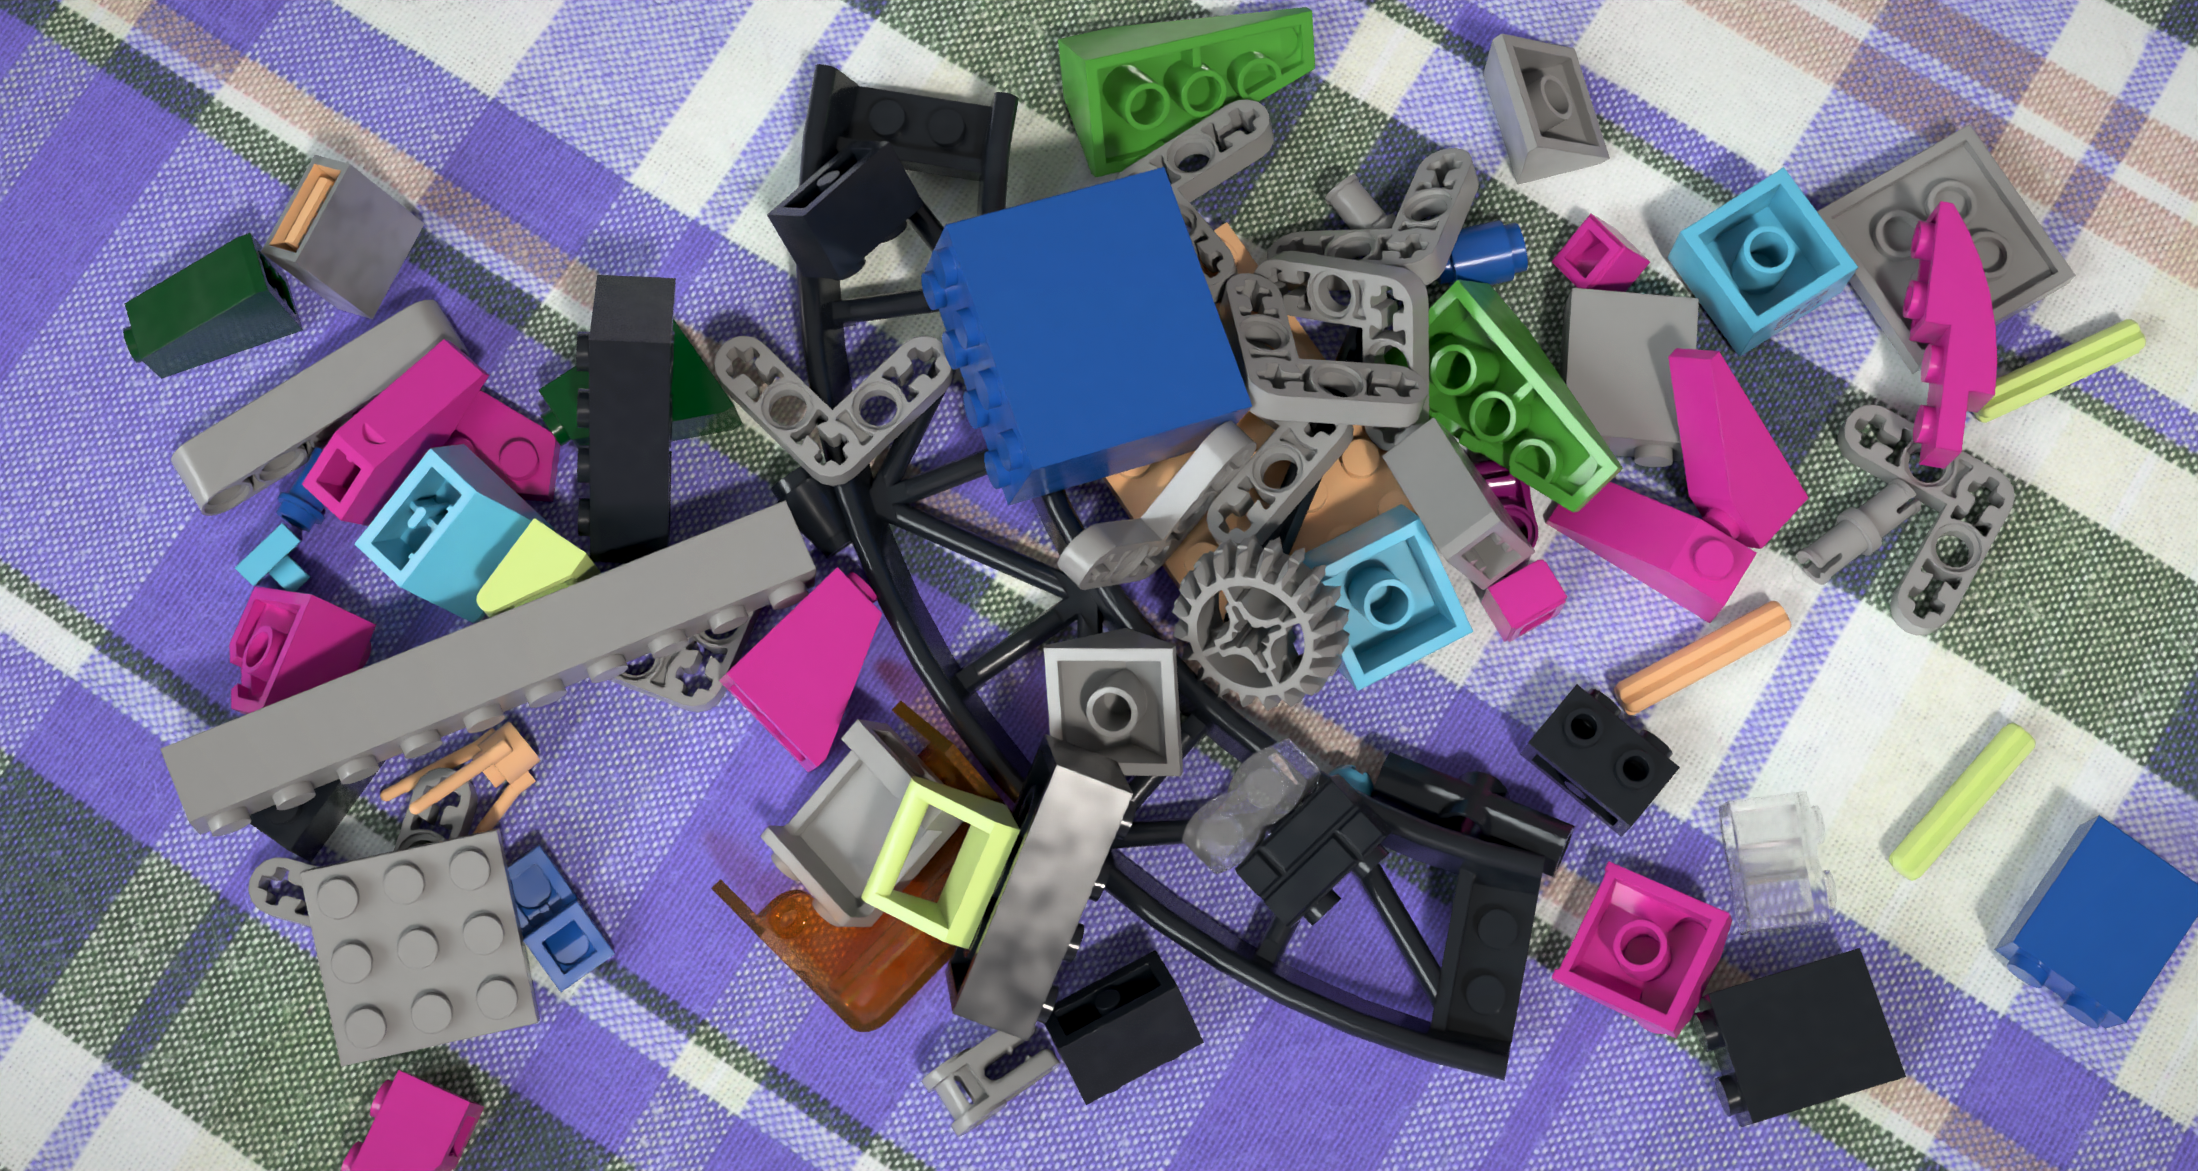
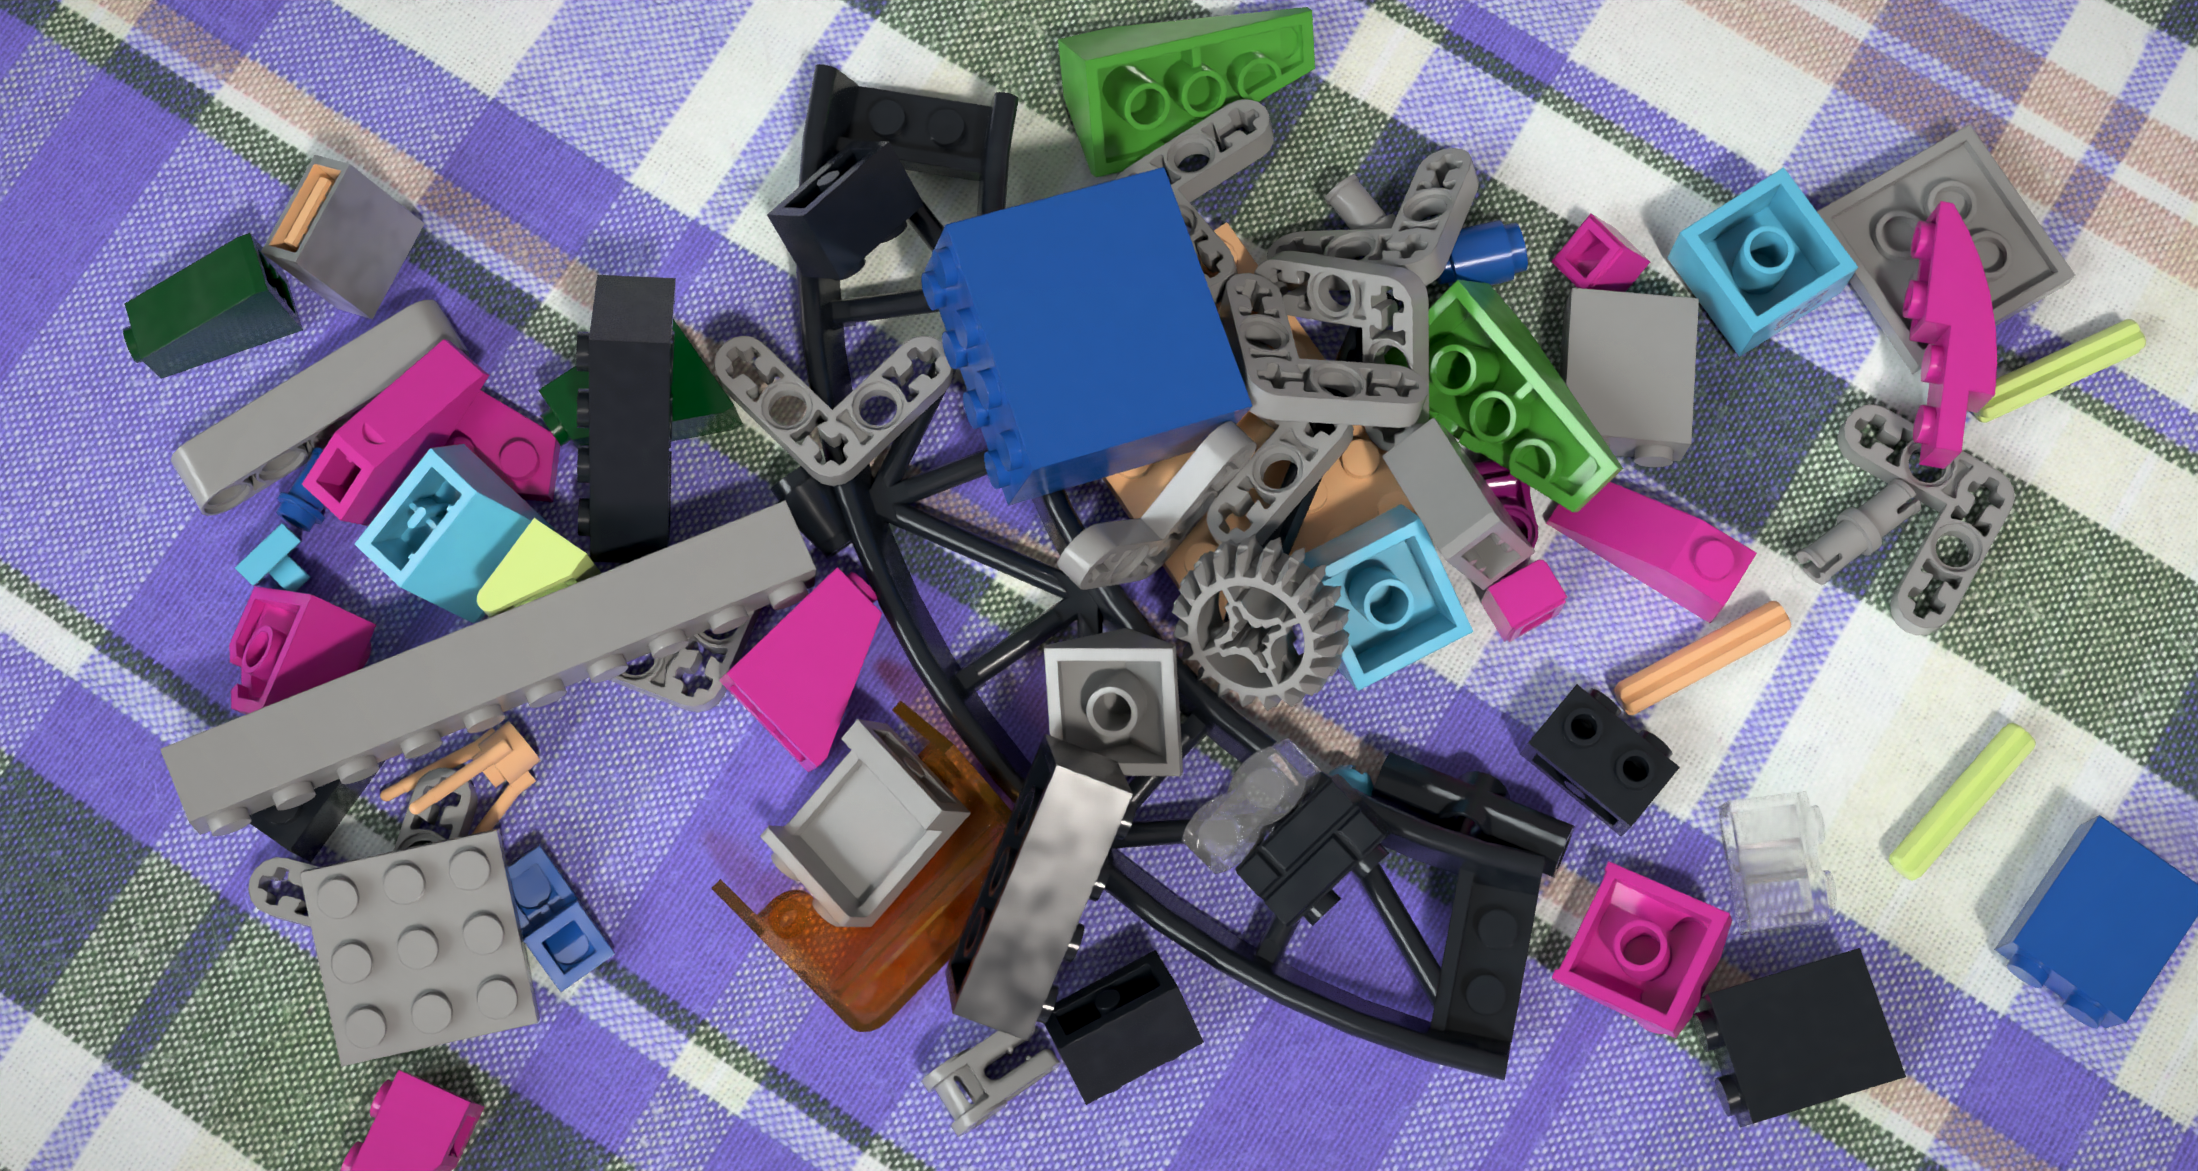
yellowish green tile [861,776,1020,949] -> none
light grey slope [1483,34,1610,185] -> none
dark pink slope [1668,348,1809,549] -> none

